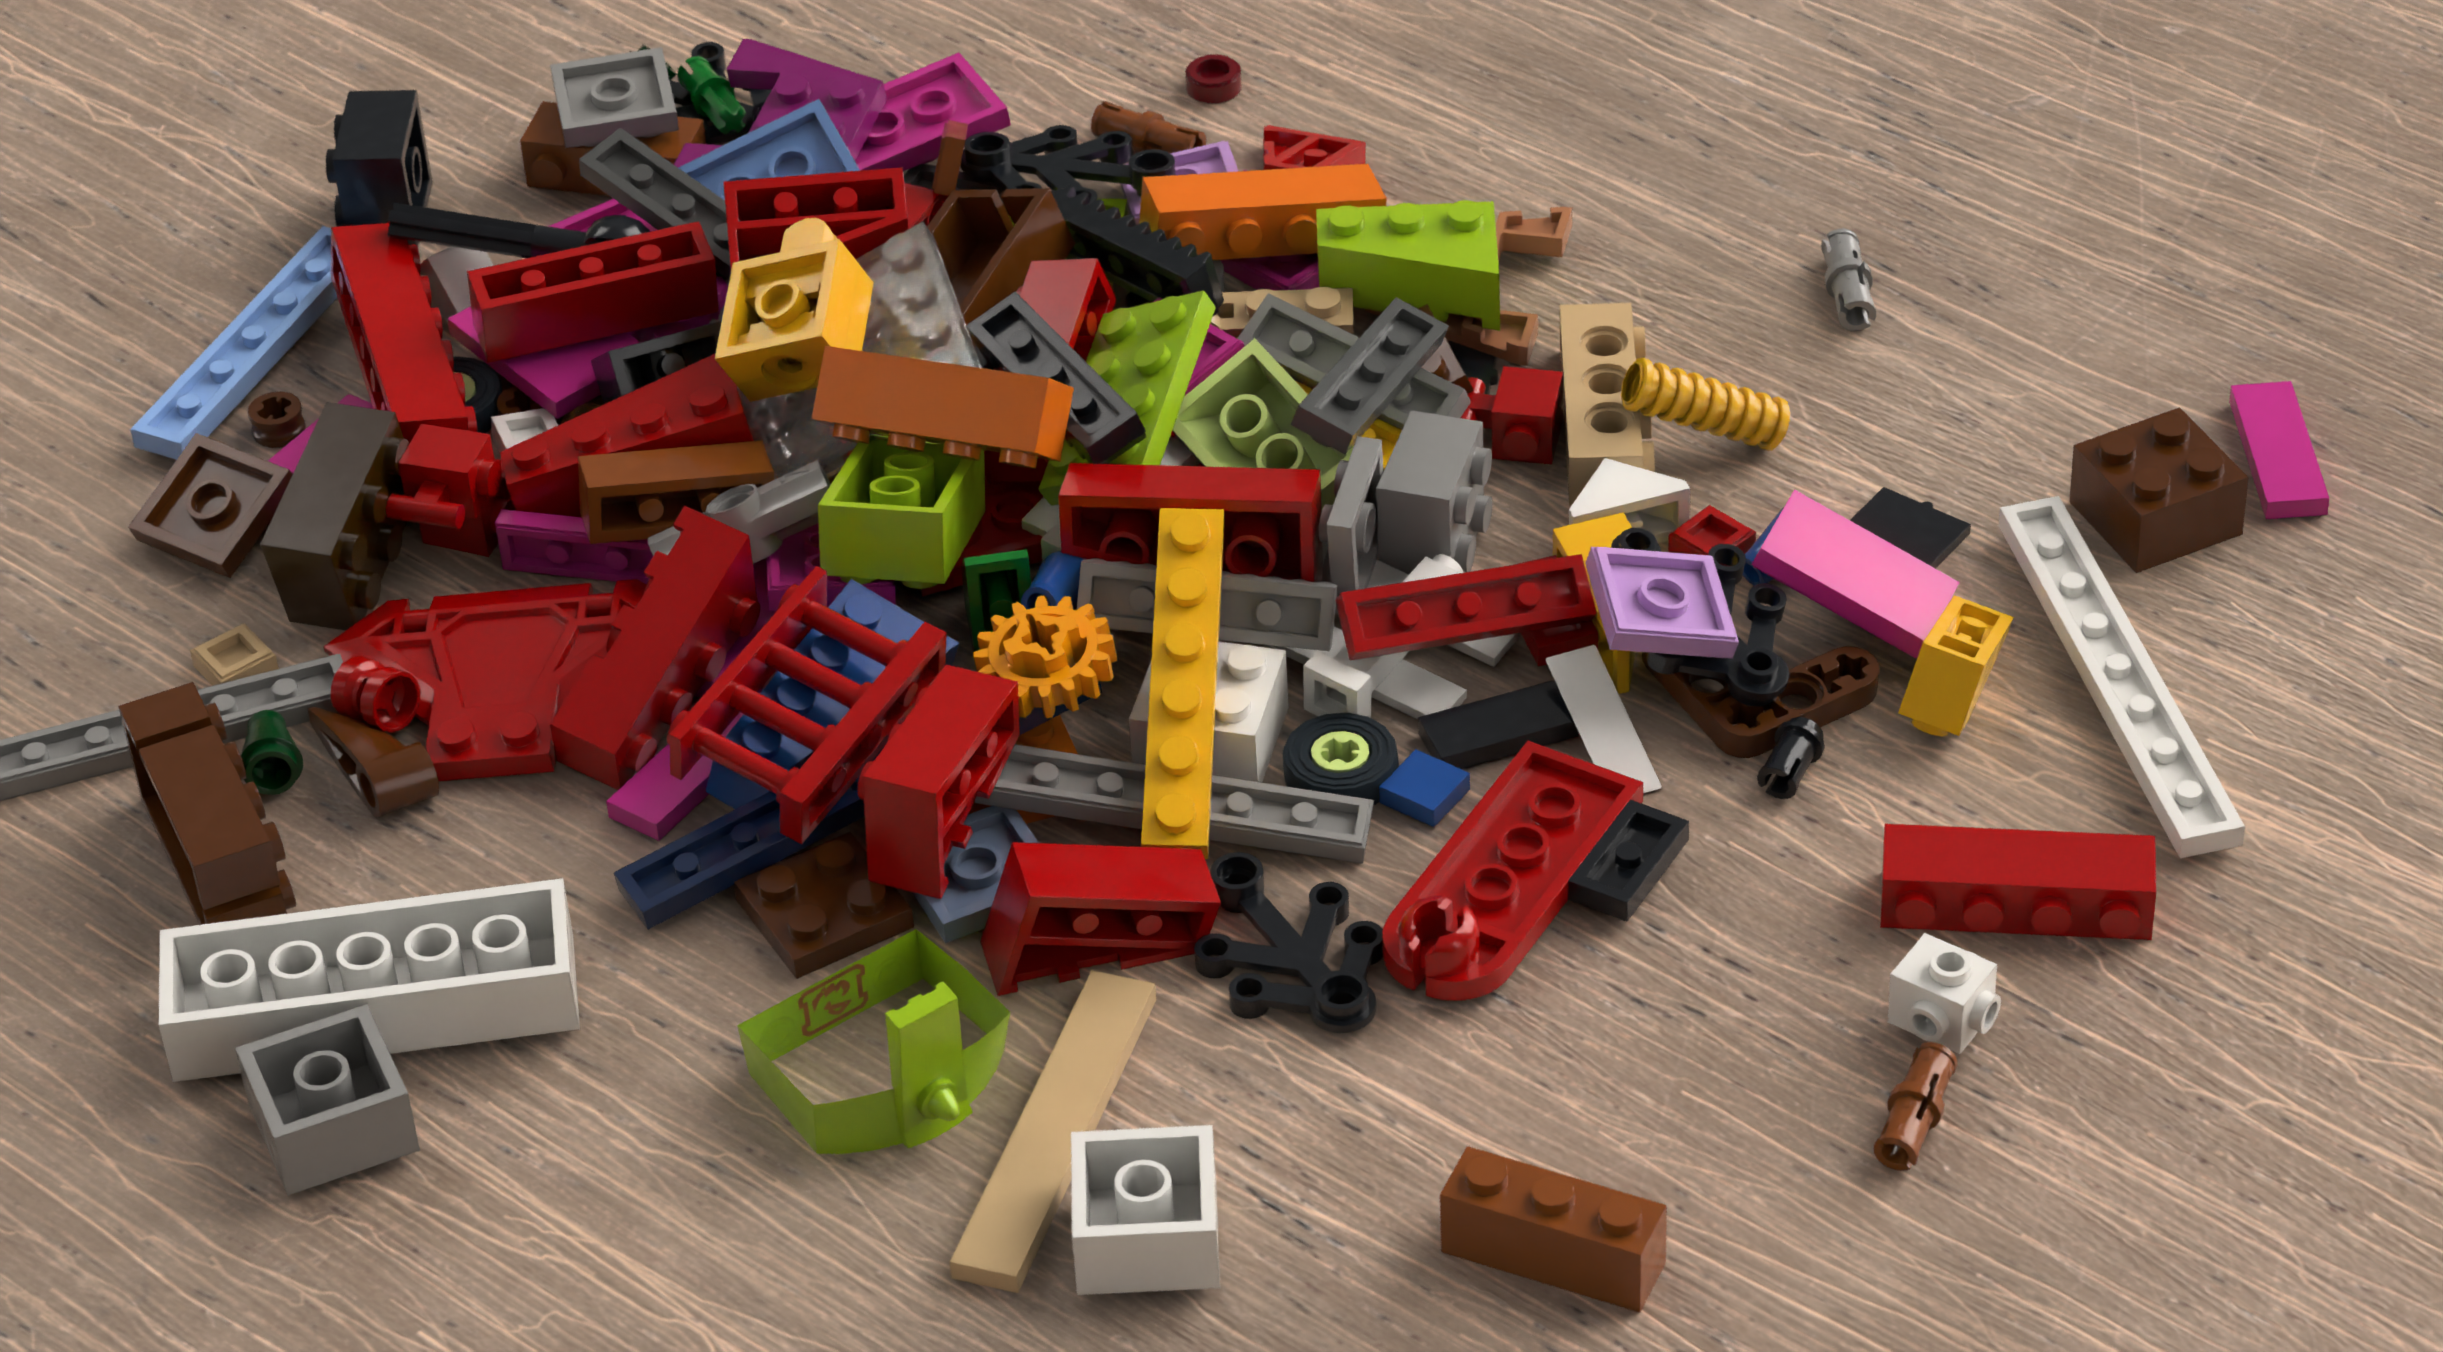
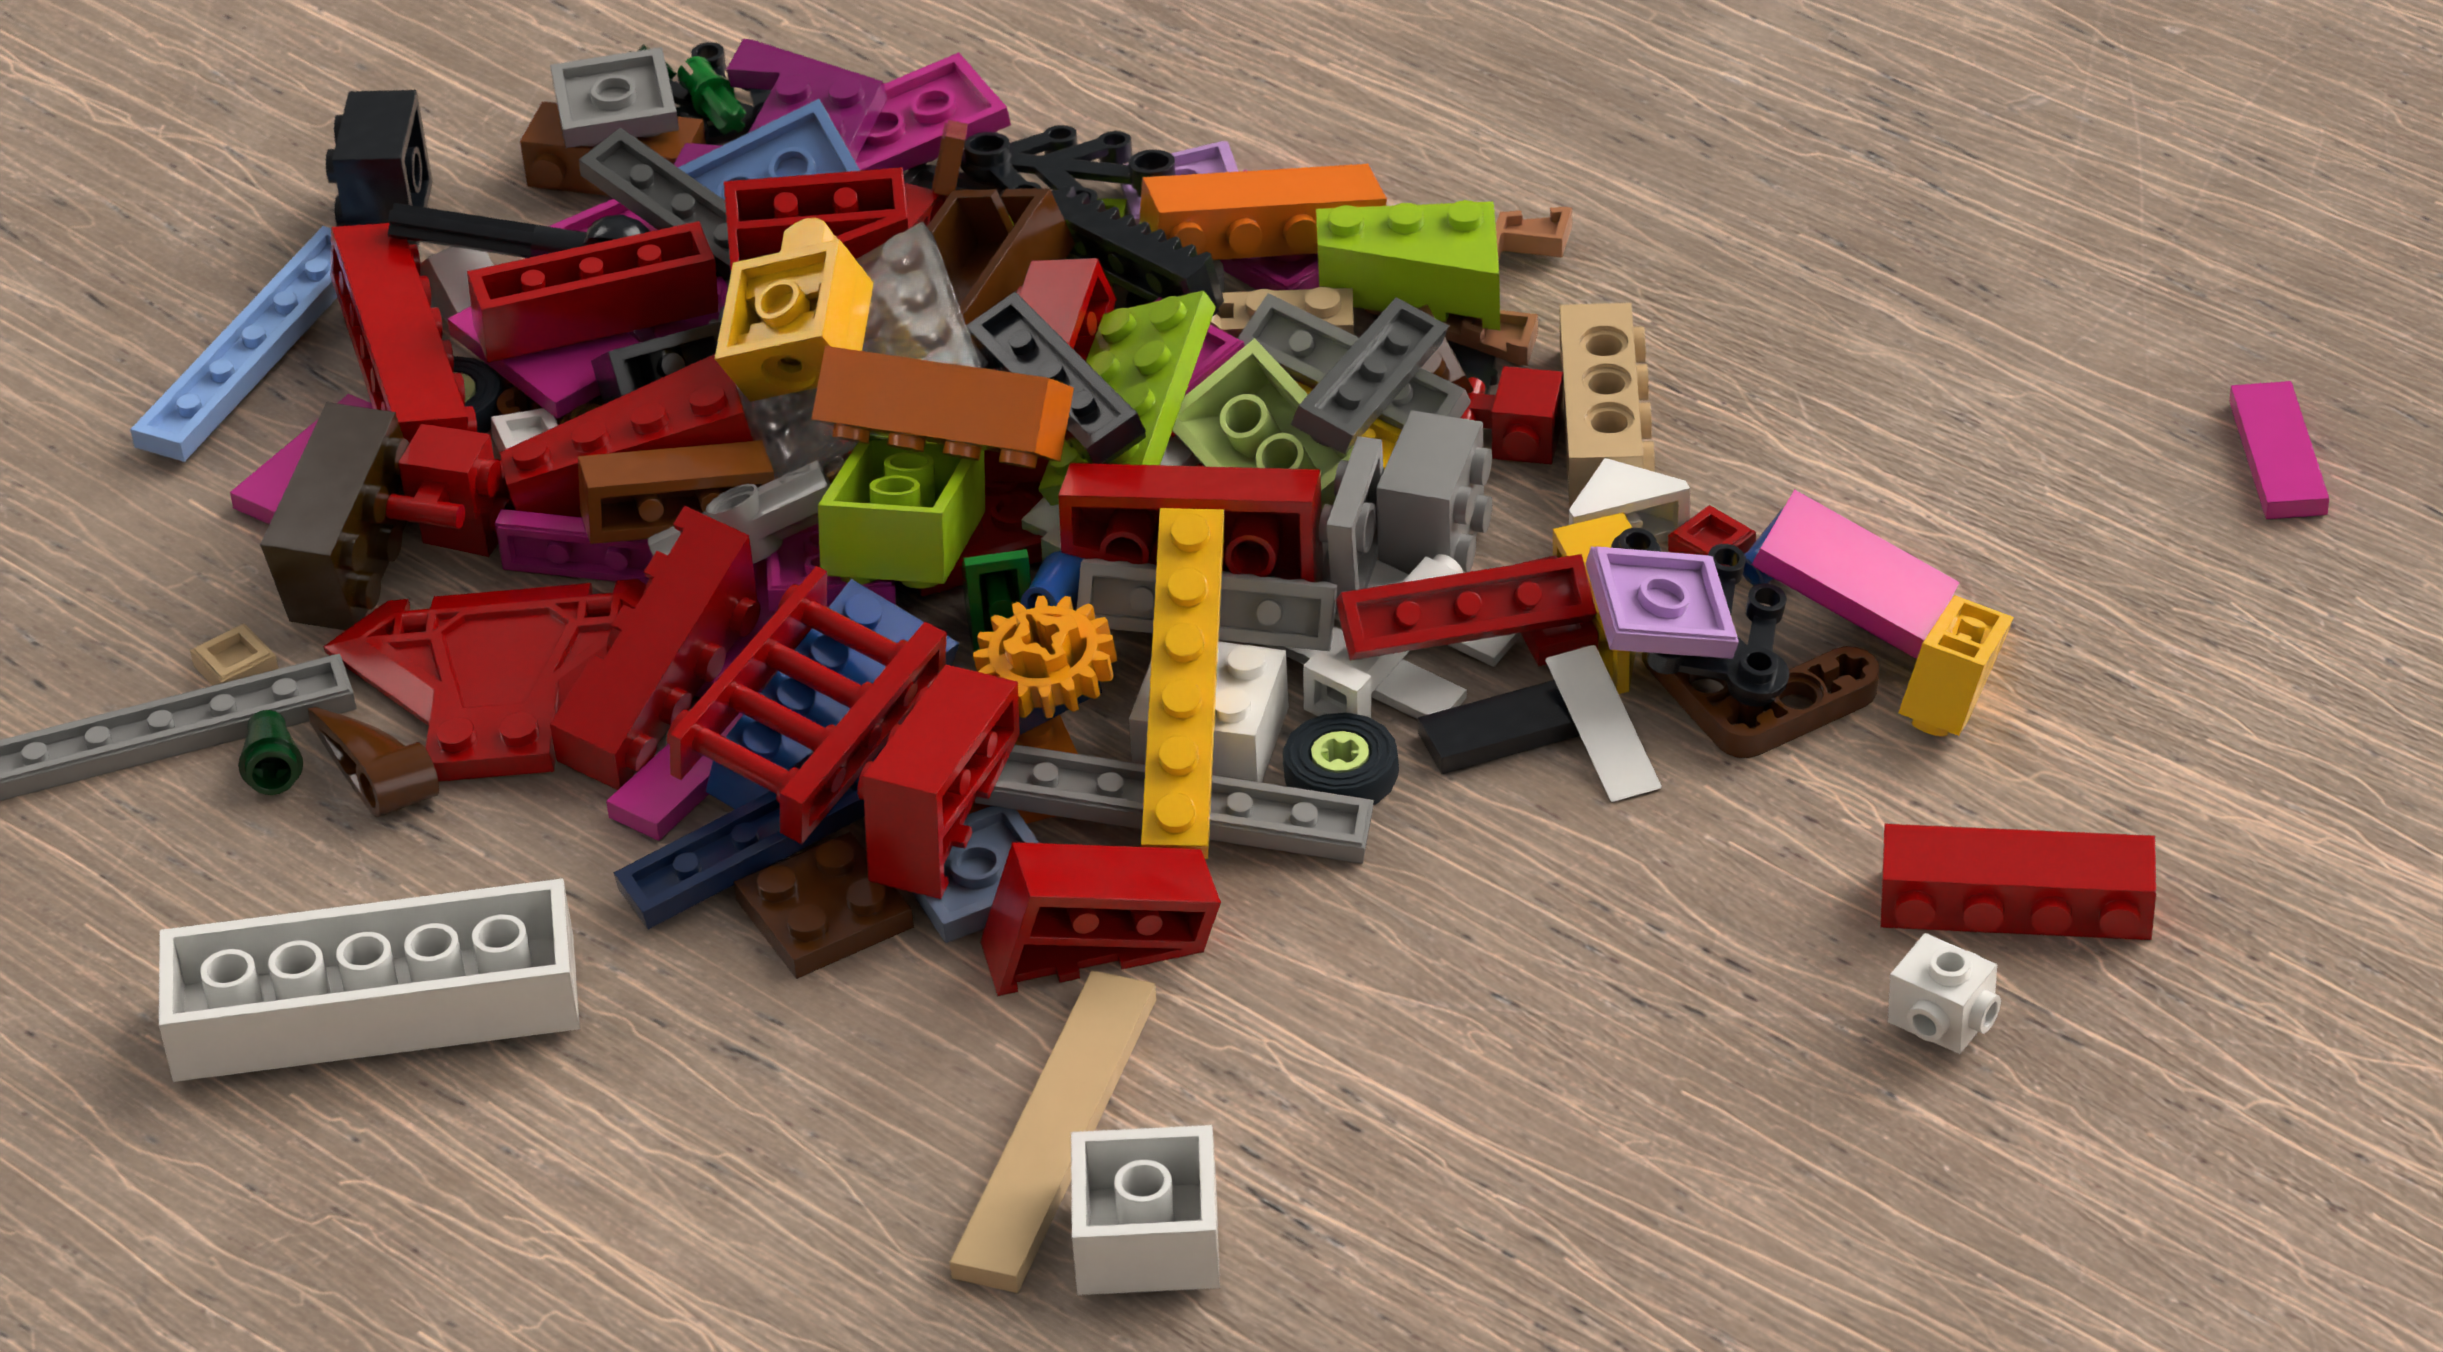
reddish brown piece [118,682,296,925] -> none
reddish brown plate [128,433,293,578] -> none
light grey brick [235,1004,420,1195] -> none
reddish brown bush [248,391,306,448] -> none
red wheel [330,655,421,733] -> none
lime piece [737,929,1010,1154] -> none
dark orange pin [1091,101,1207,153] -> none
dark red tile [1185,54,1242,104] -> none
black plant [1194,852,1383,1033] -> none
red wing [1263,125,1366,170] -> none
blue tile [1379,749,1470,827] -> none
red plate [1382,741,1644,1001] -> none
dark orange brick [1440,1146,1667,1313] -> none
black plate [1568,799,1689,922] -> none
yellow piece [1621,358,1790,451] -> none
black pin [1757,717,1825,799] -> none
light grey pin [1821,229,1876,331] -> none
black piece [1850,487,1971,569] -> none
dark orange pin [1873,1042,1958,1171] -> none
white plate [1999,496,2245,859] -> none
reddish brown brick [2069,407,2249,573] -> none

